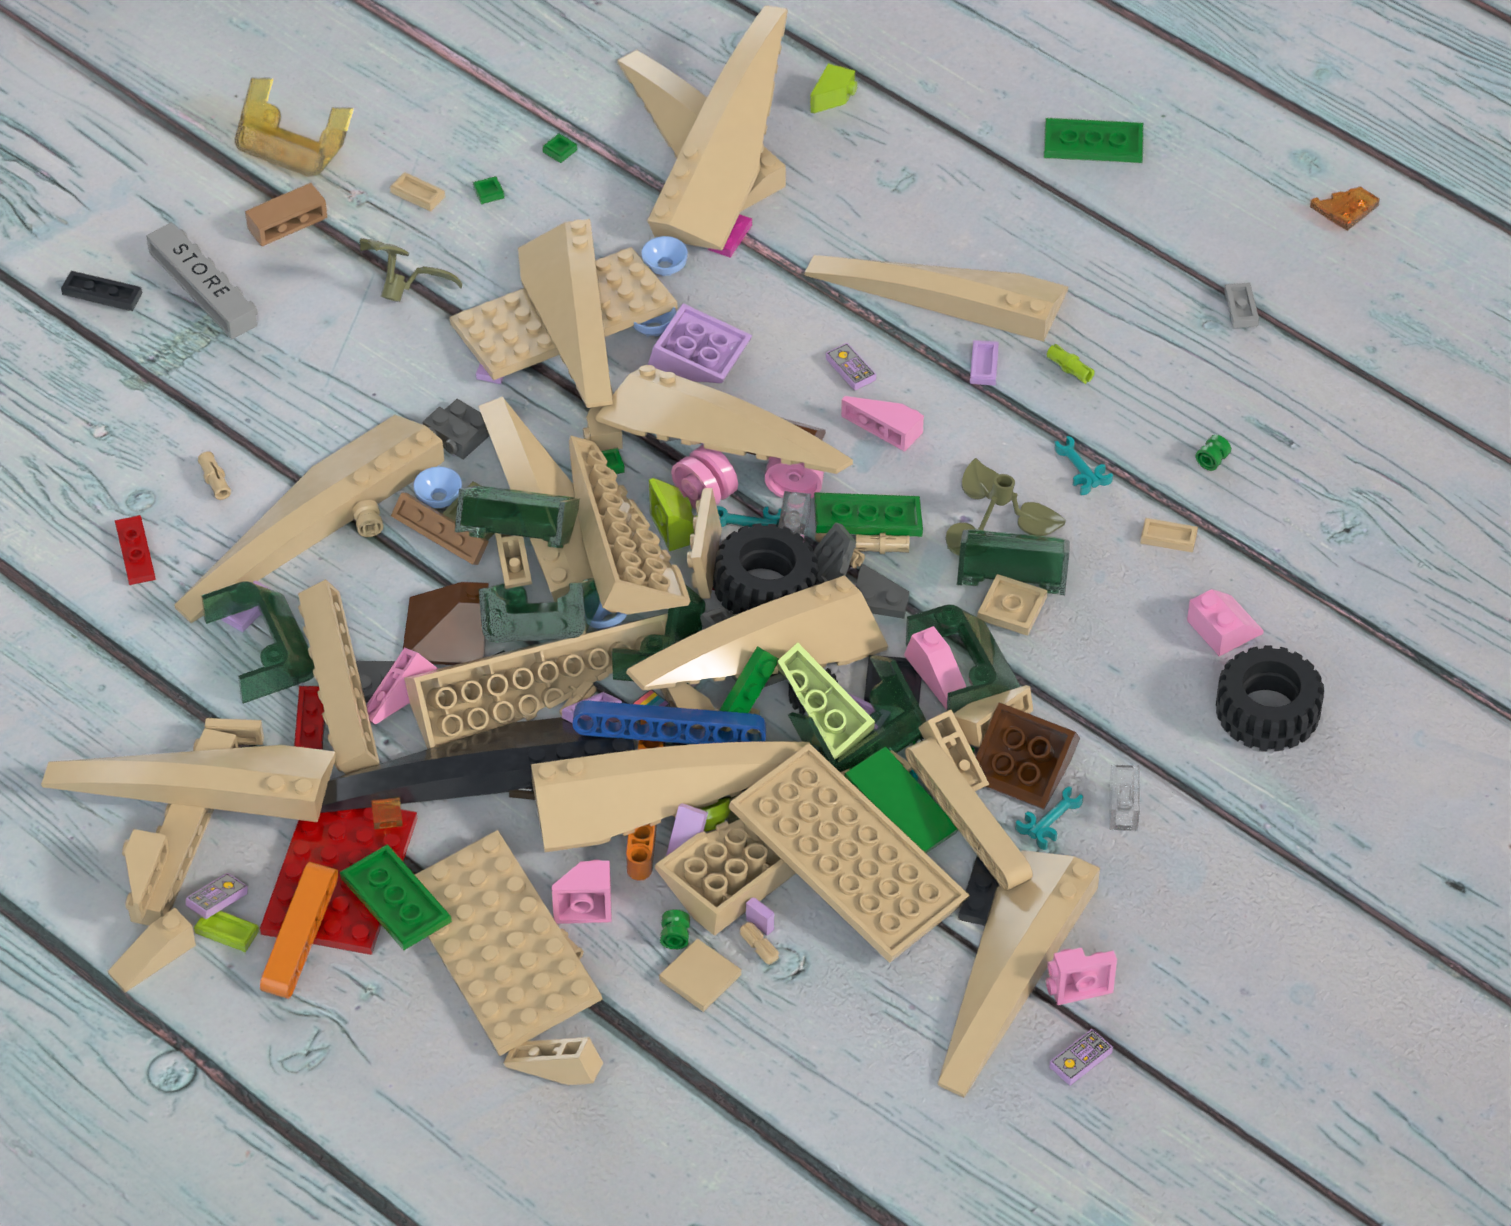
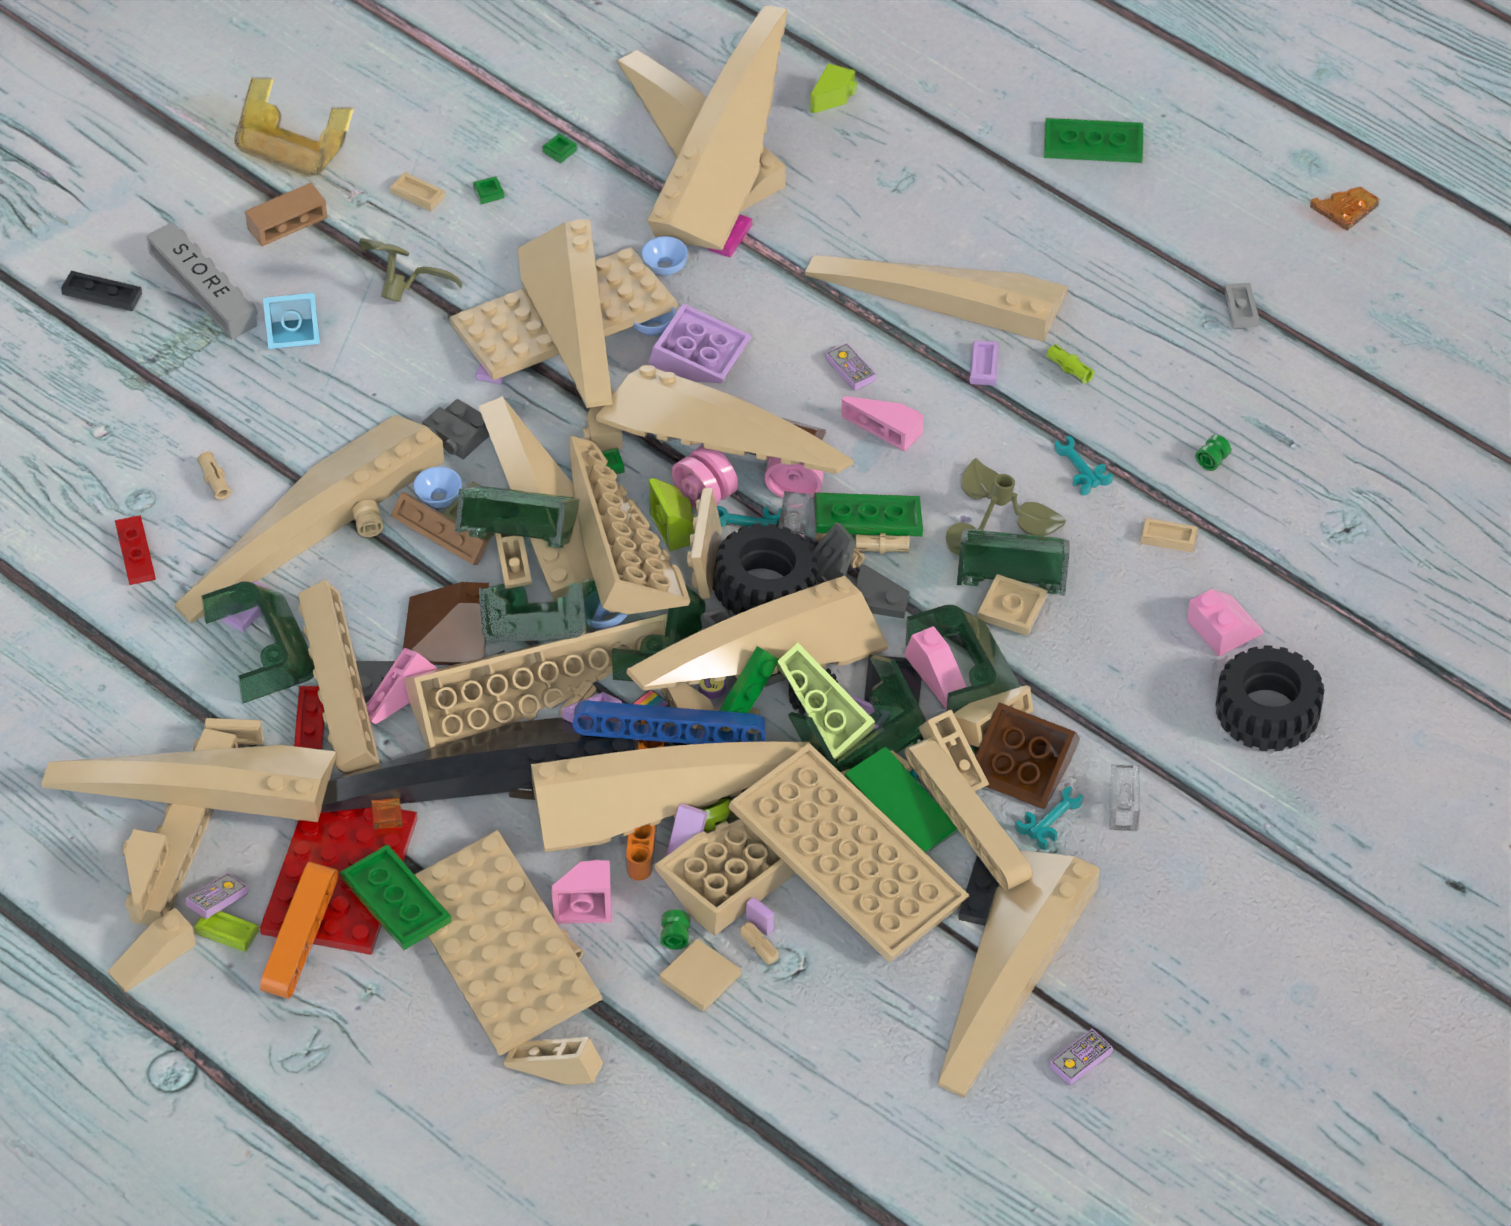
bright pink plate [1046,947,1117,1005] -> none
none -> medium azure slope [263,292,320,349]
none -> tile [698,678,726,699]

